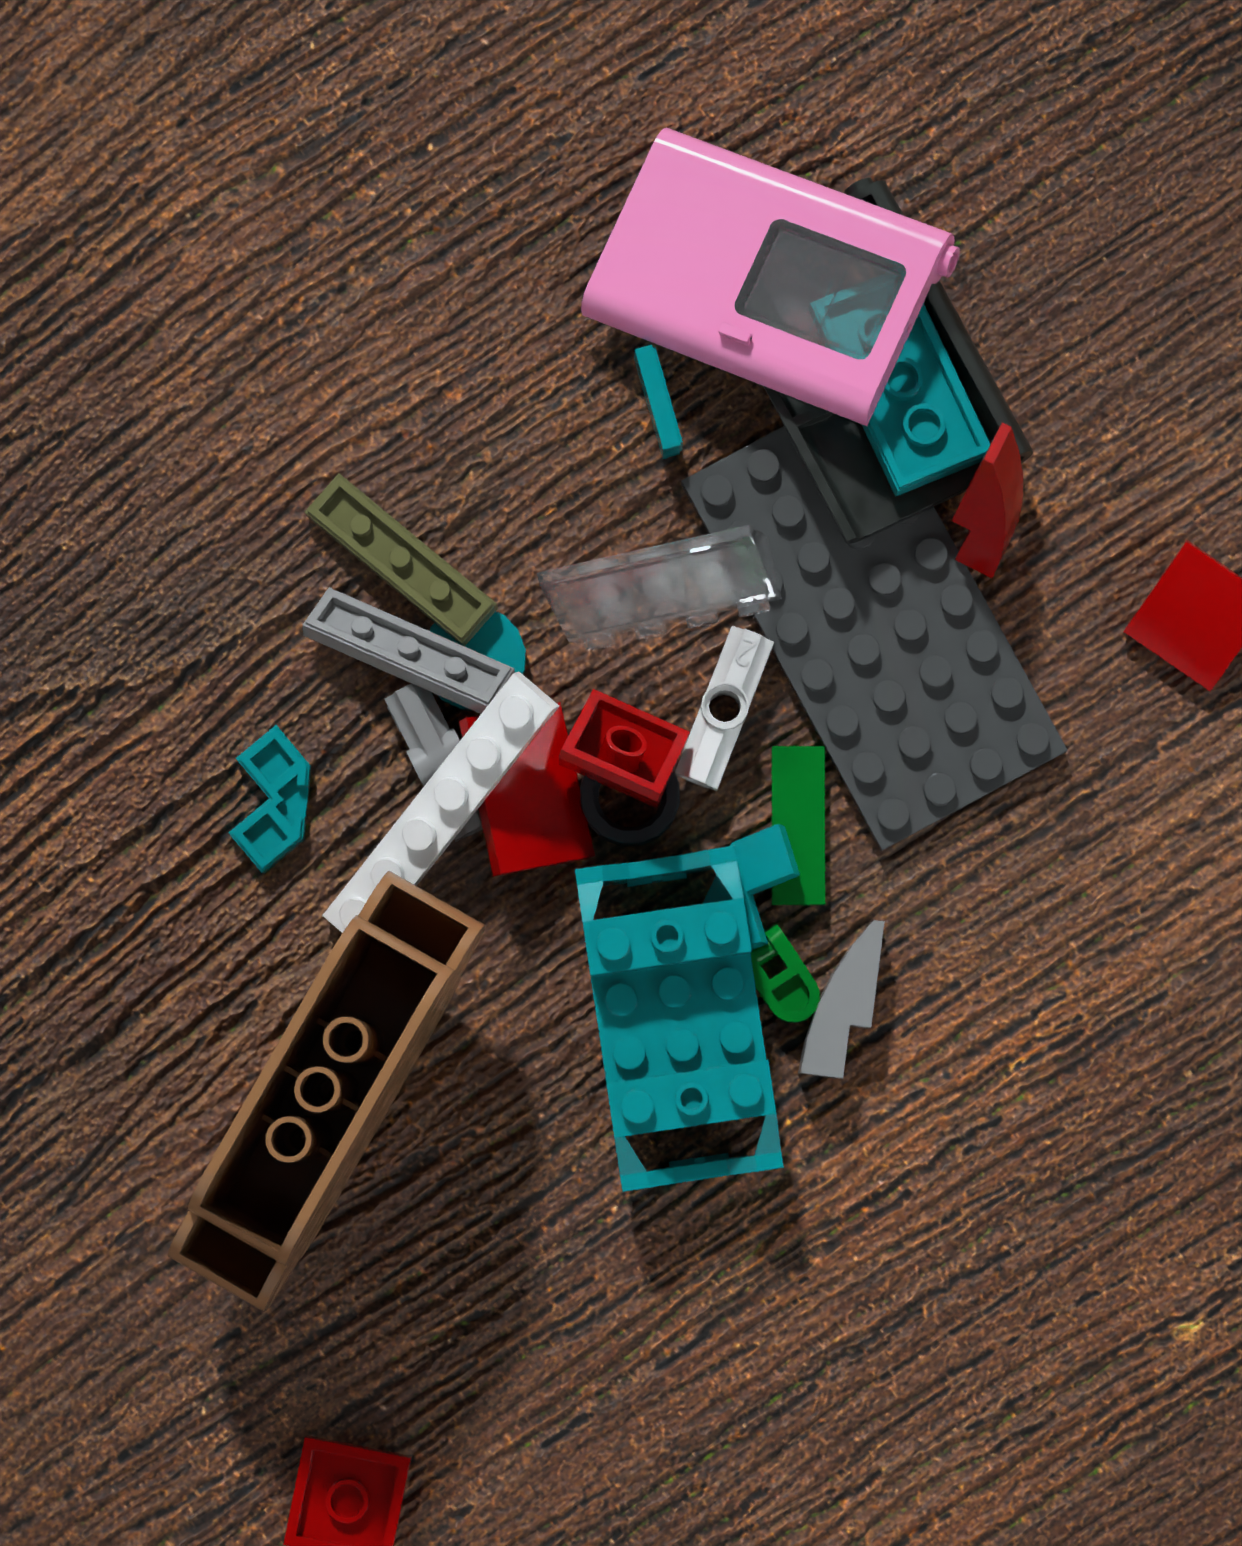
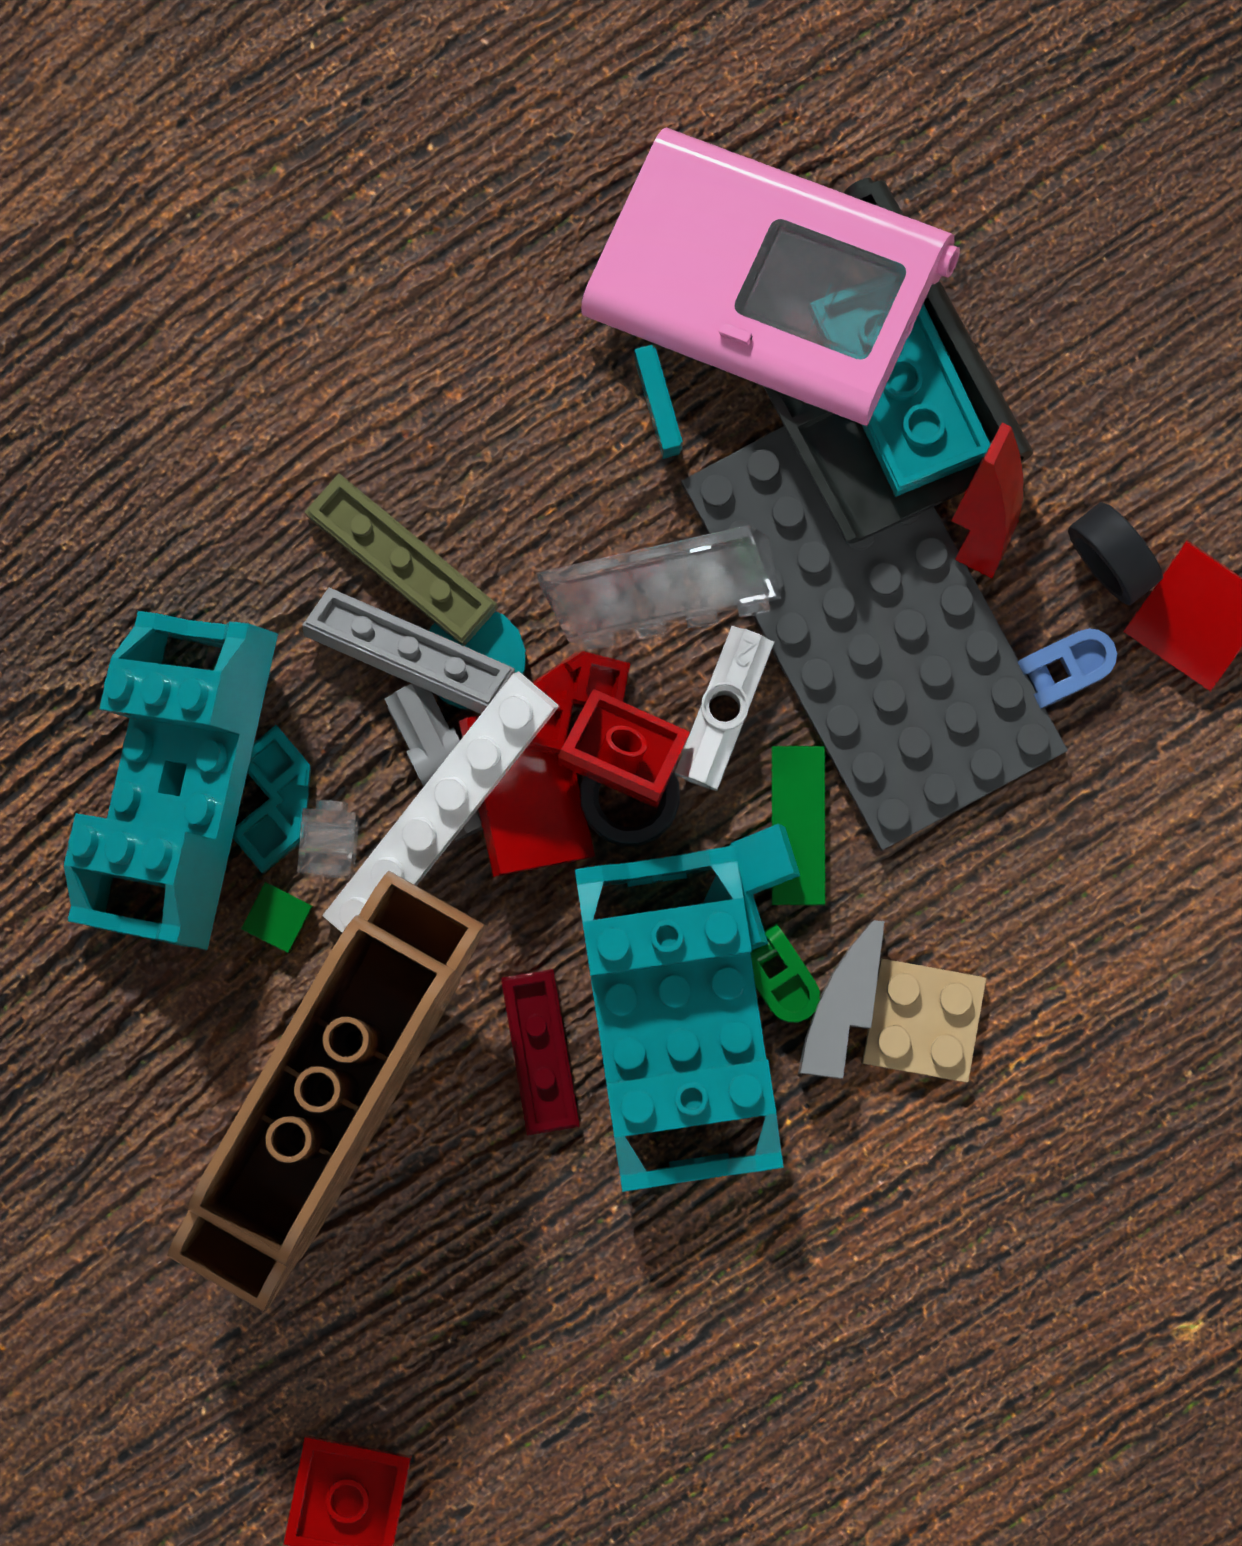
none -> teal piece [64,611,278,950]
none -> green tile [241,882,314,954]
none -> clear brick [297,800,360,879]
none -> dark red tile [501,969,580,1136]
none -> red tile [527,651,630,755]
none -> tan plate [862,958,986,1083]
none -> medium blue plate [1017,629,1117,709]
none -> black tyre [1068,502,1163,605]

